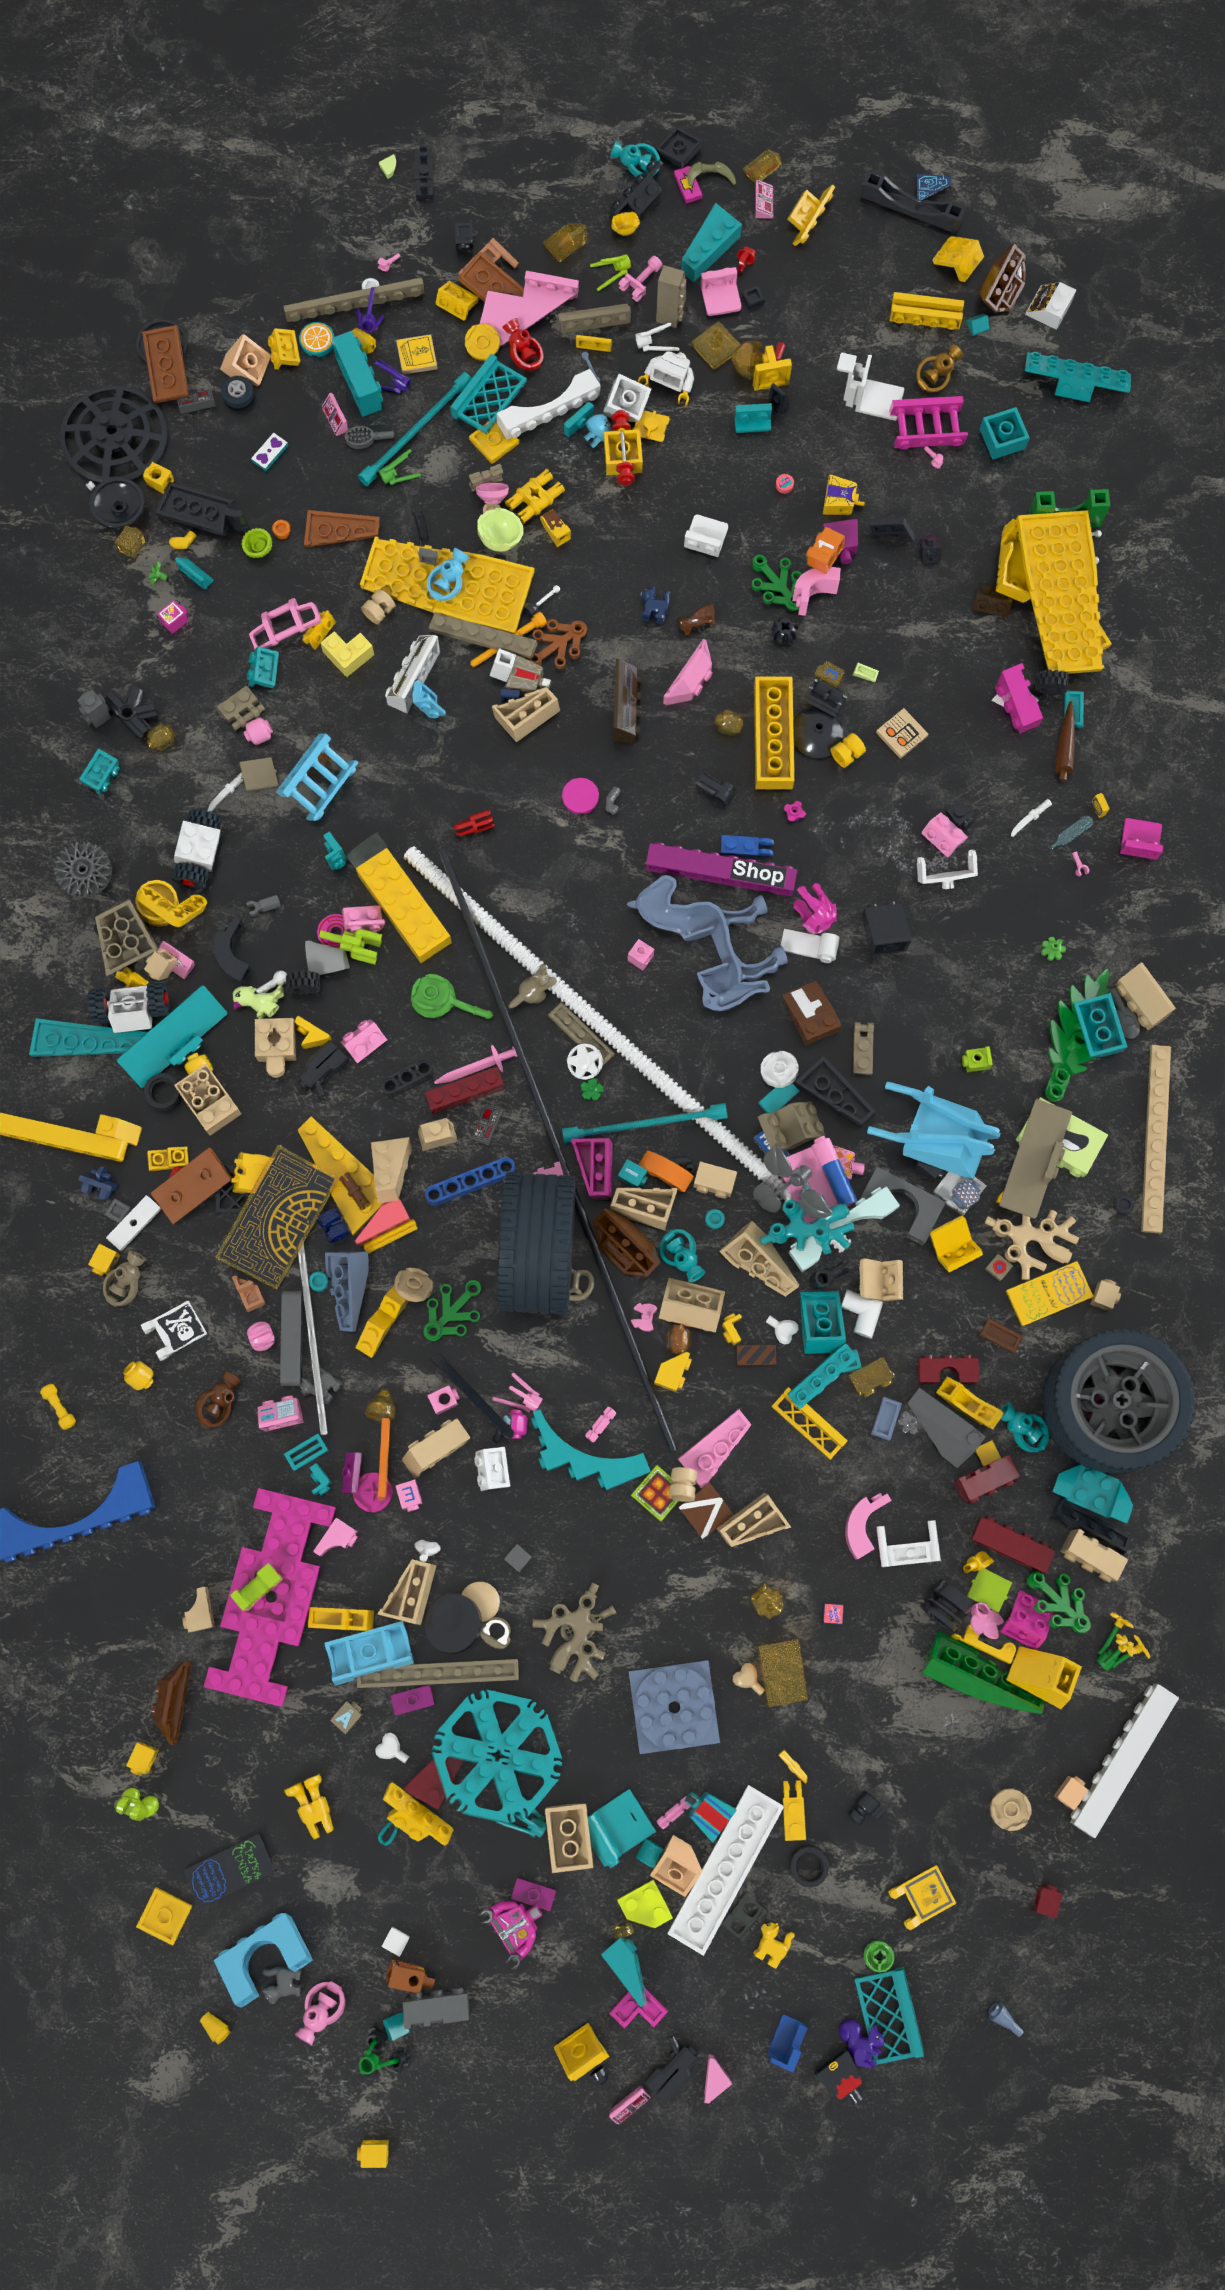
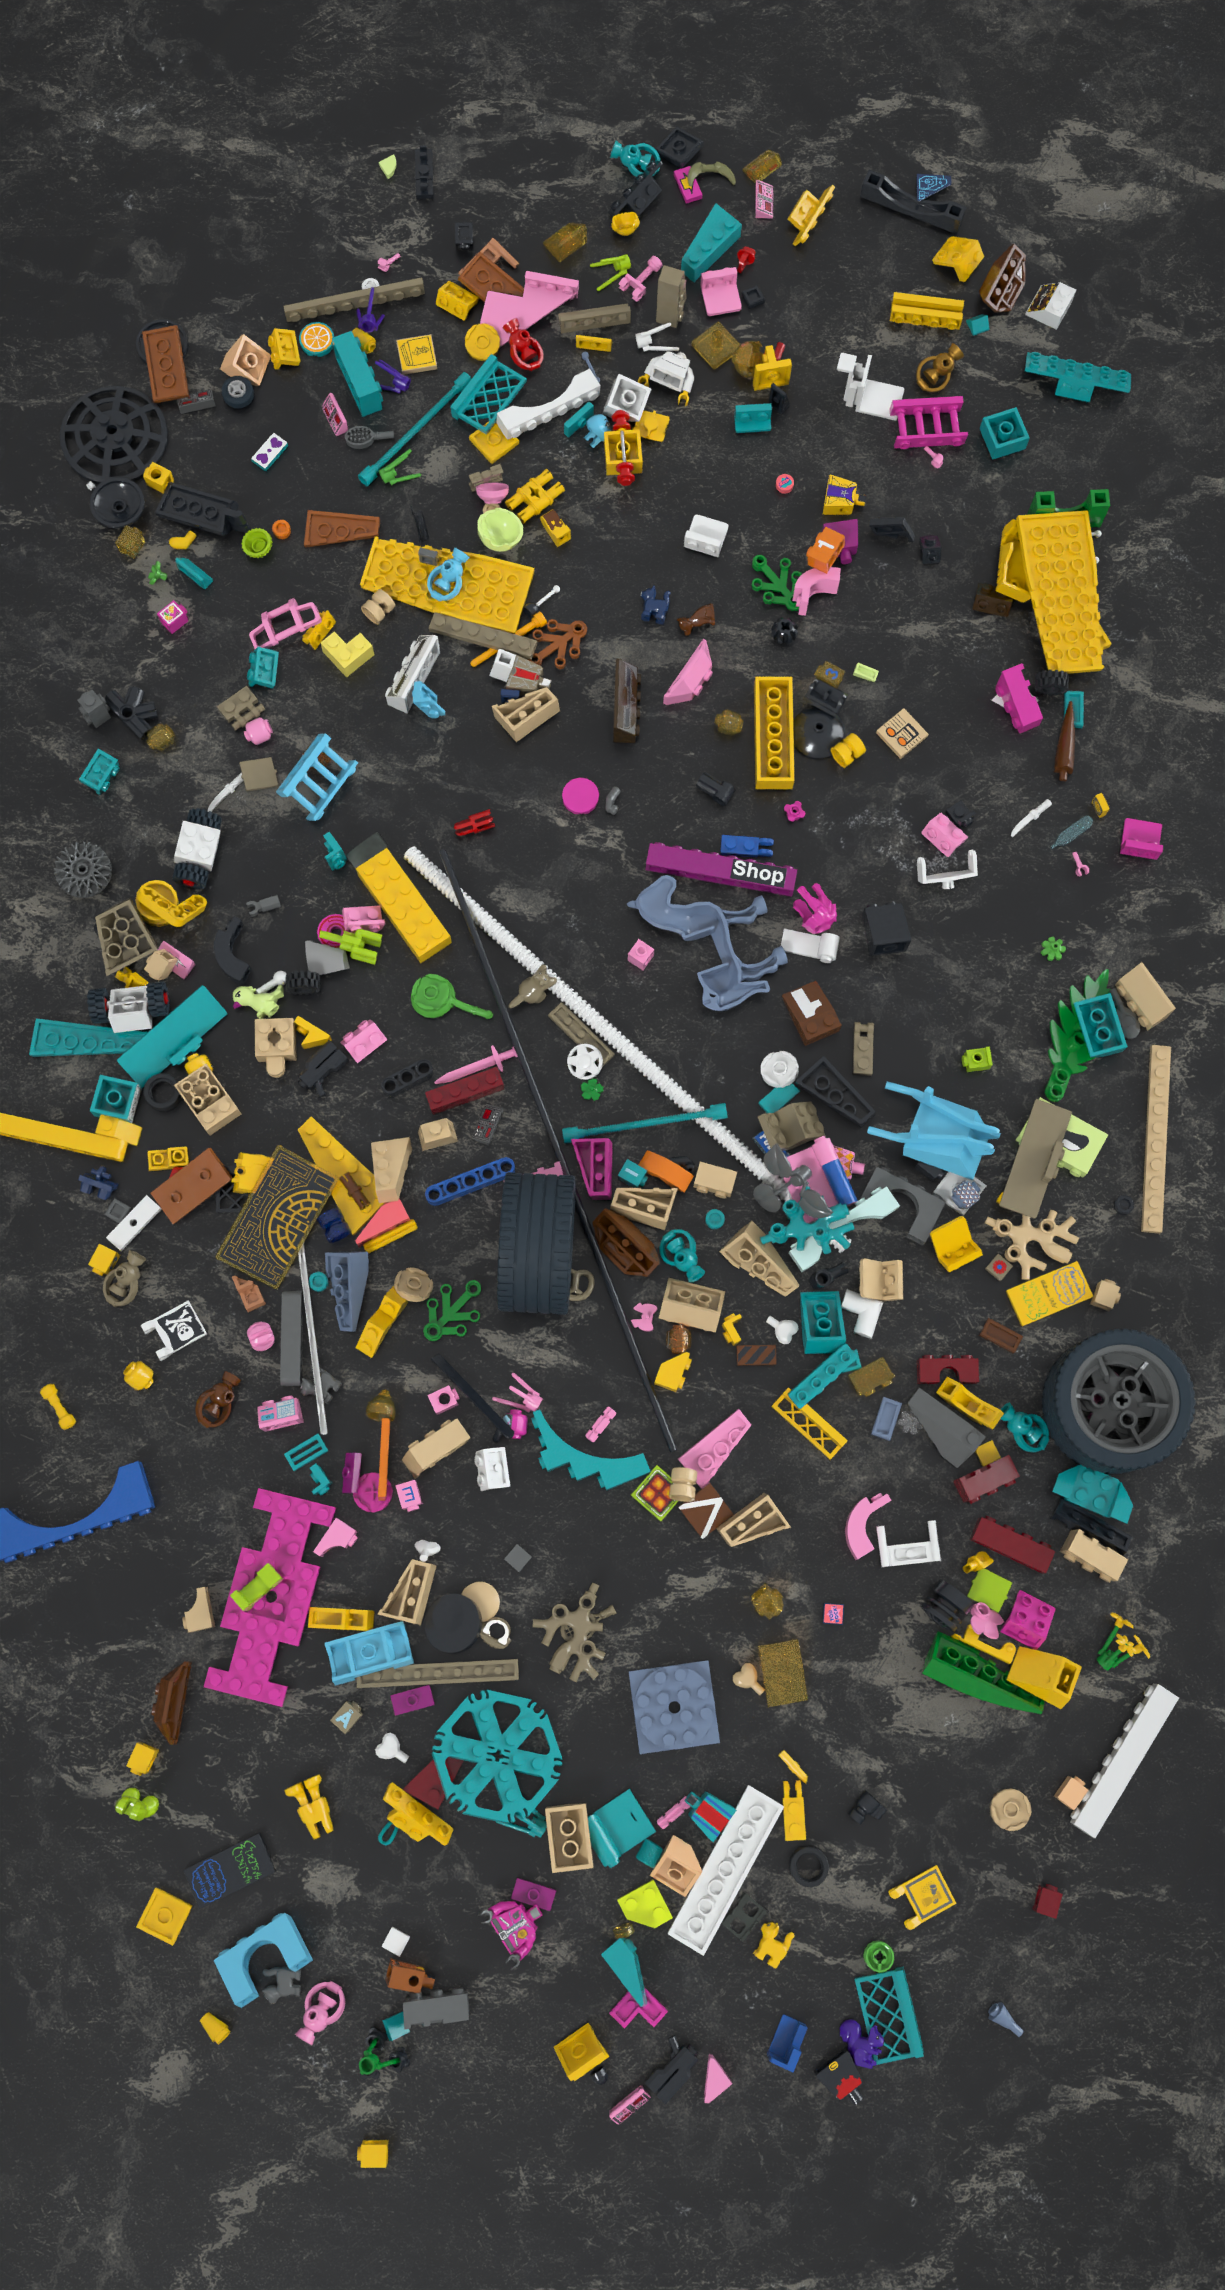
green plant [1027,1571,1091,1633] -> none
none -> teal brick [90,1075,142,1123]

